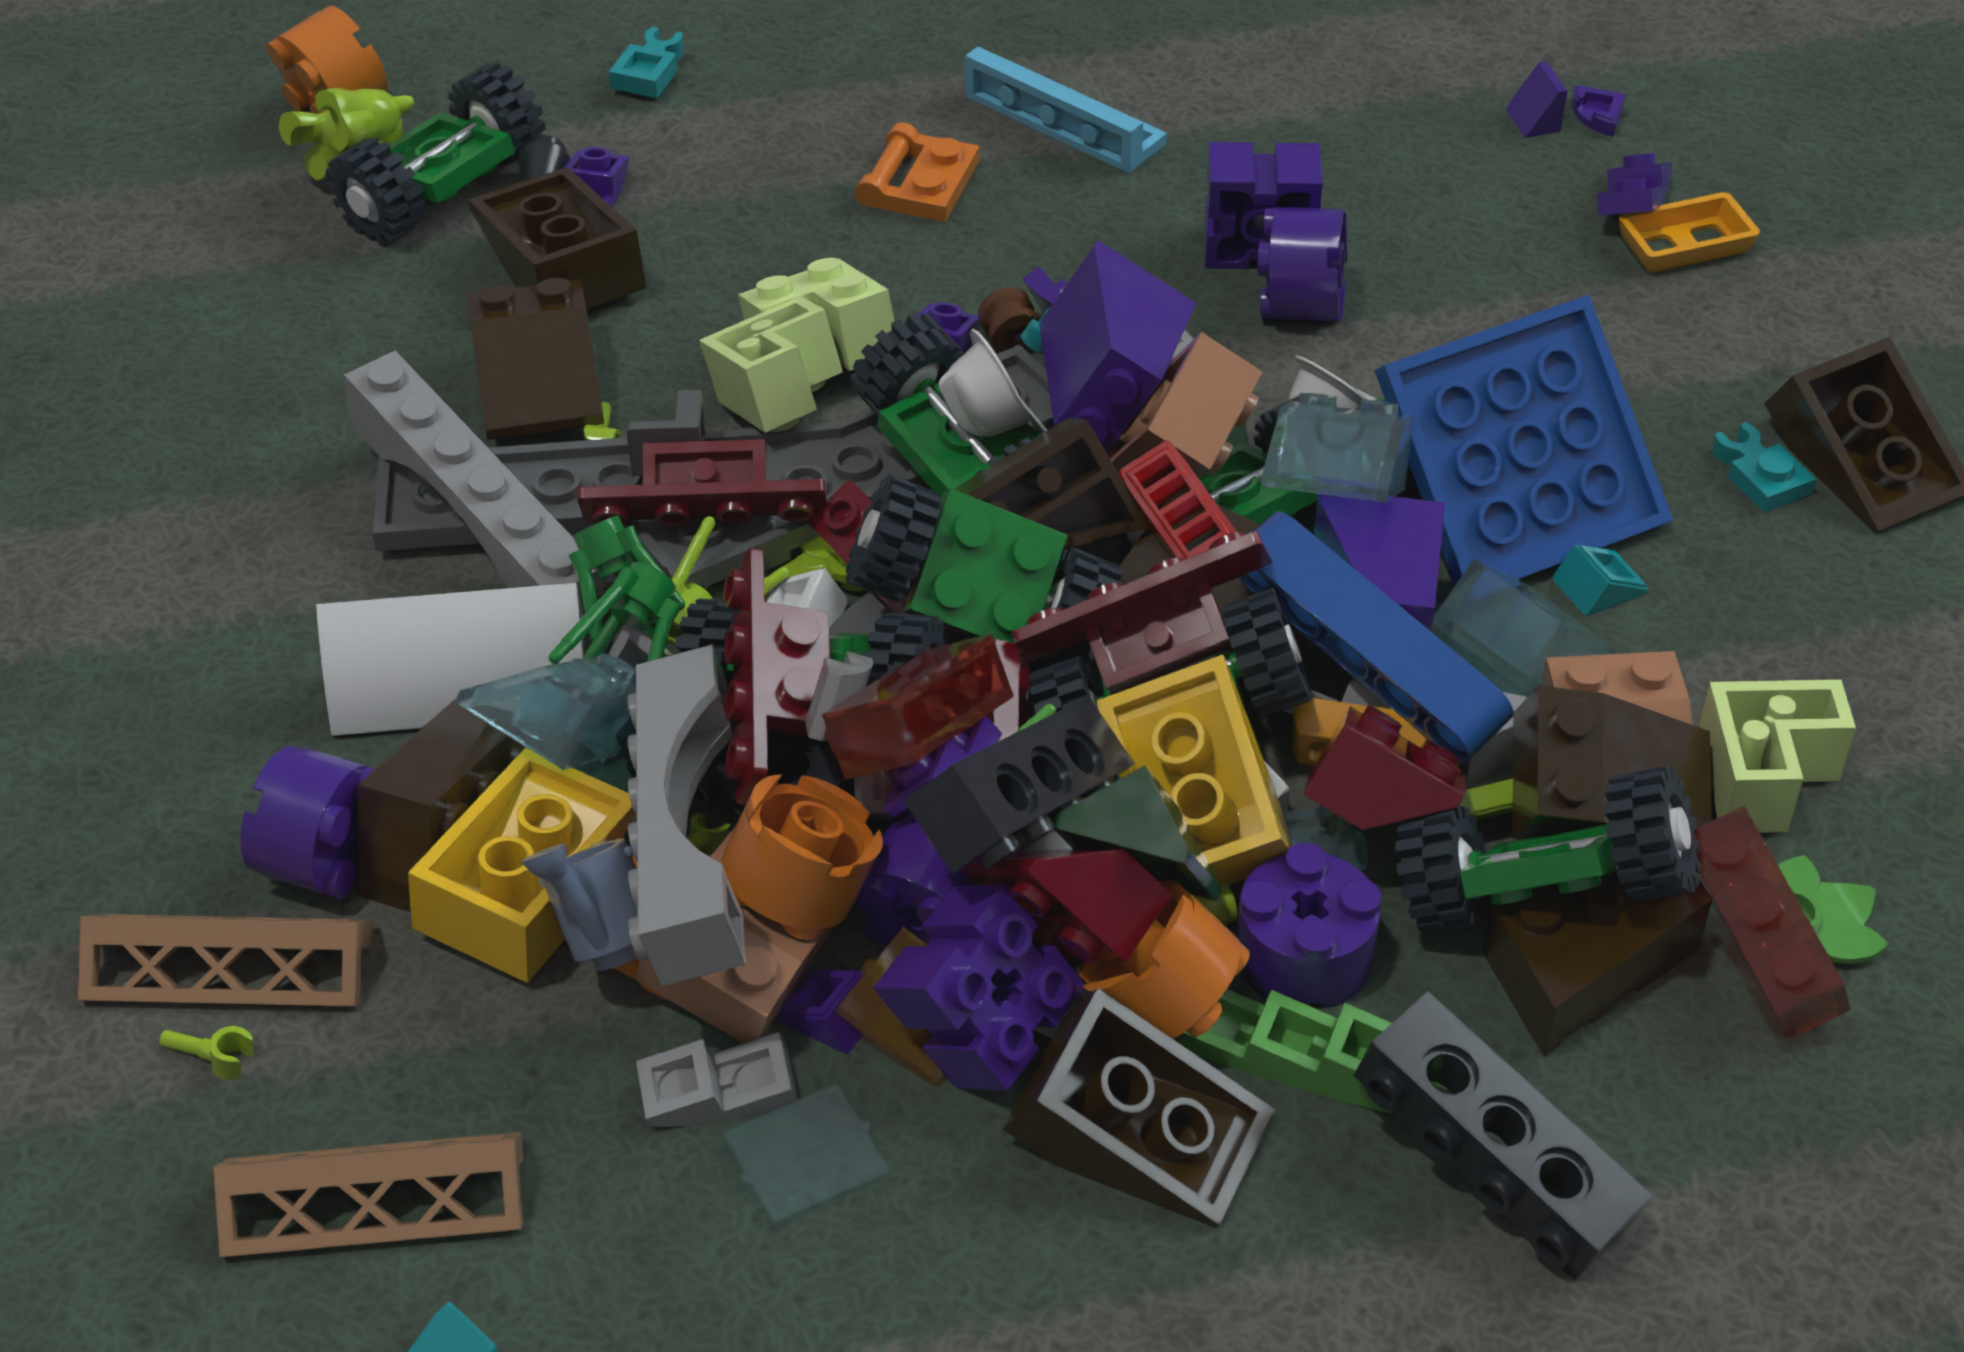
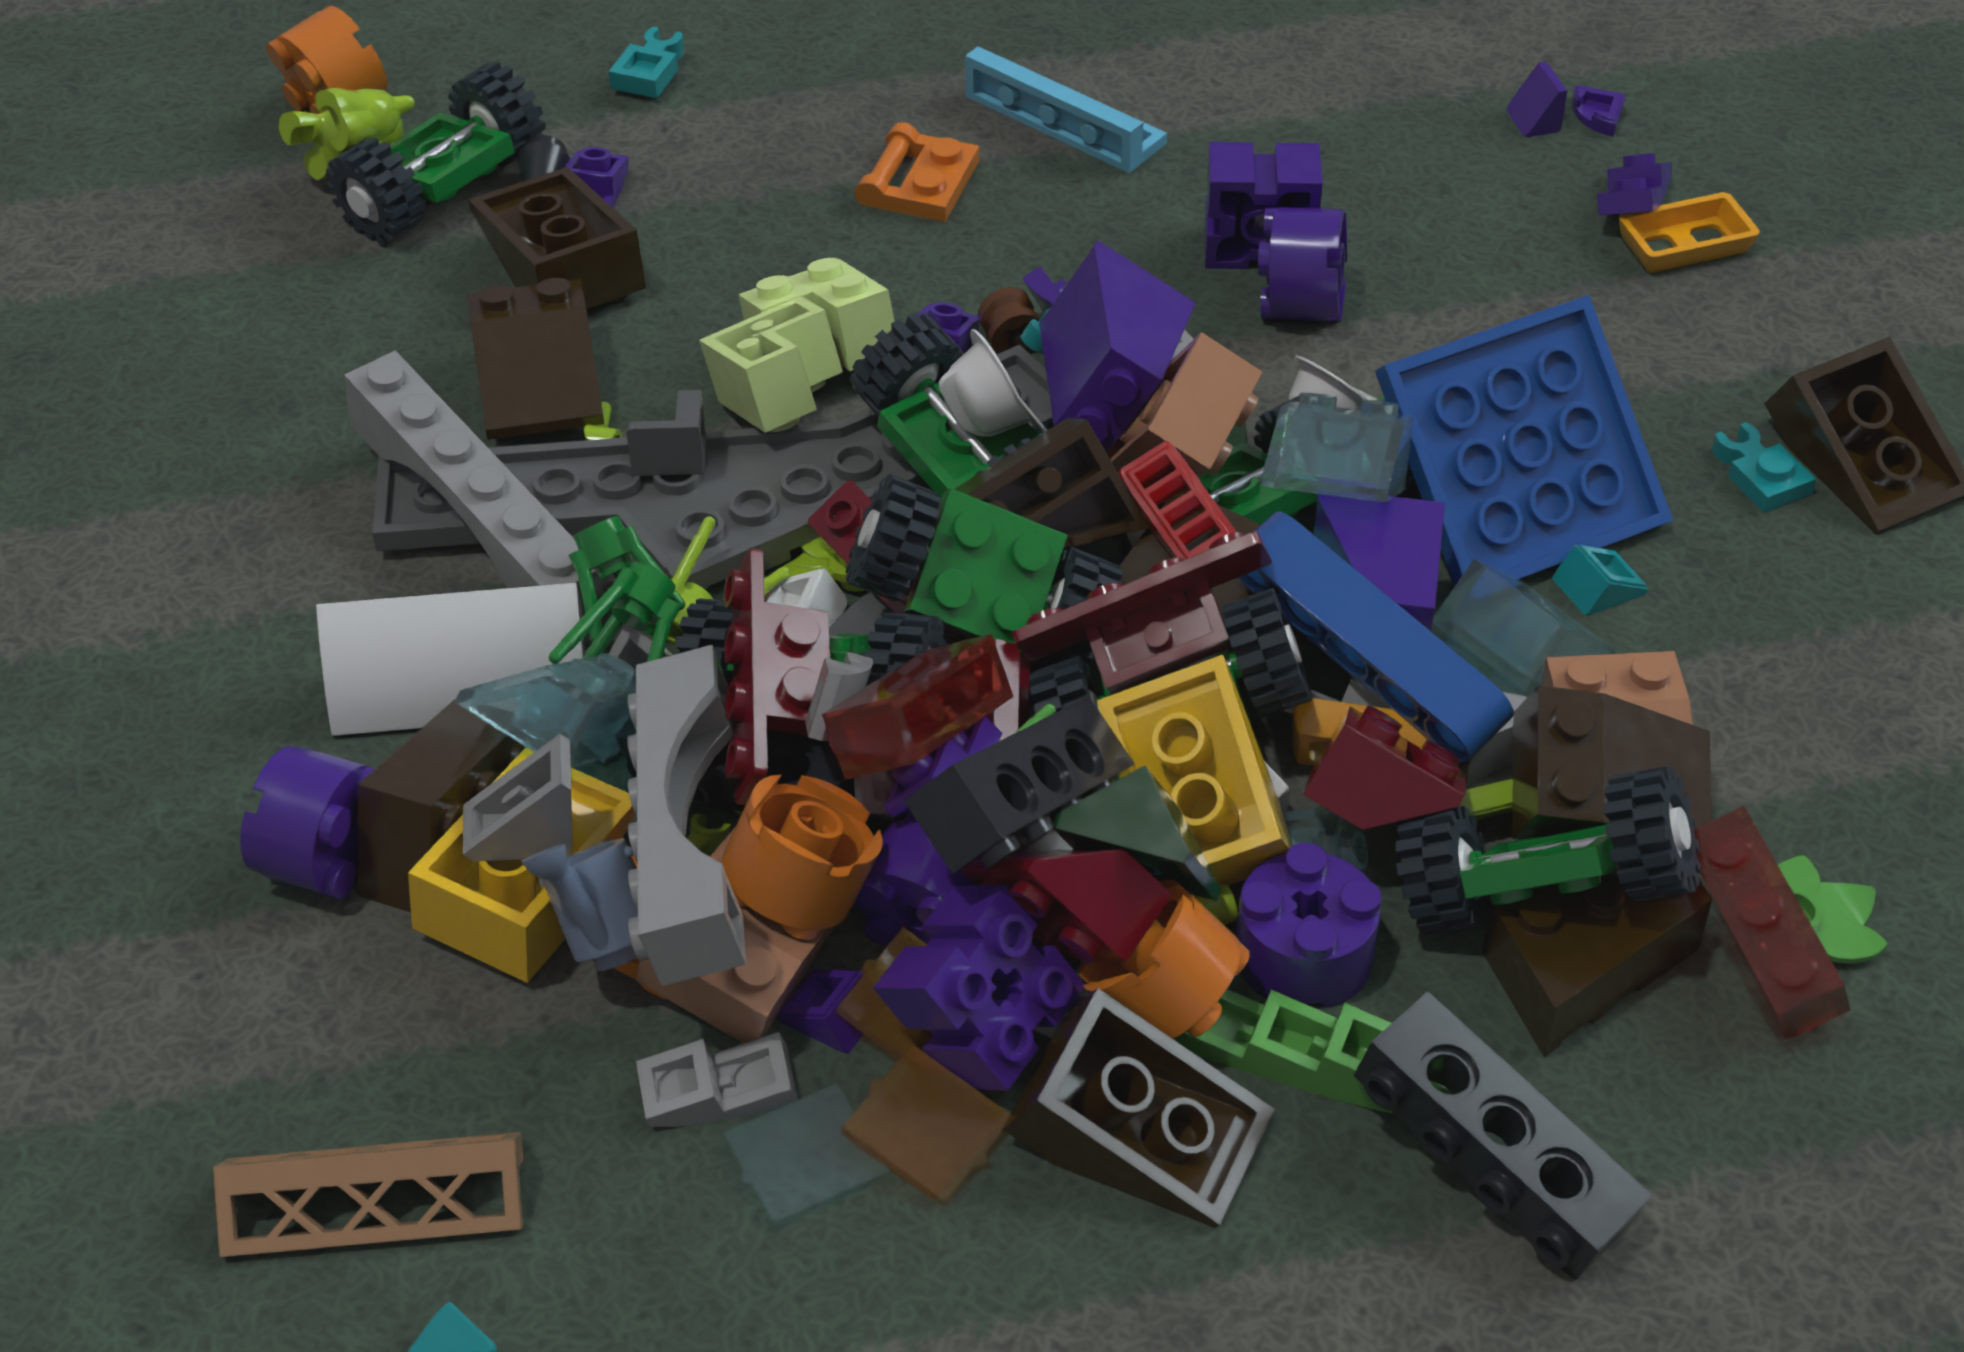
medium nougat fence [78,914,374,1006] -> none
lime hand [159,1026,254,1080] -> none
dark red bracket [577,439,827,526] -> none
yellowish green brick [1699,679,1856,833] -> none
none -> light grey slope [463,734,572,861]
none -> clear orange piece [841,1044,1010,1206]

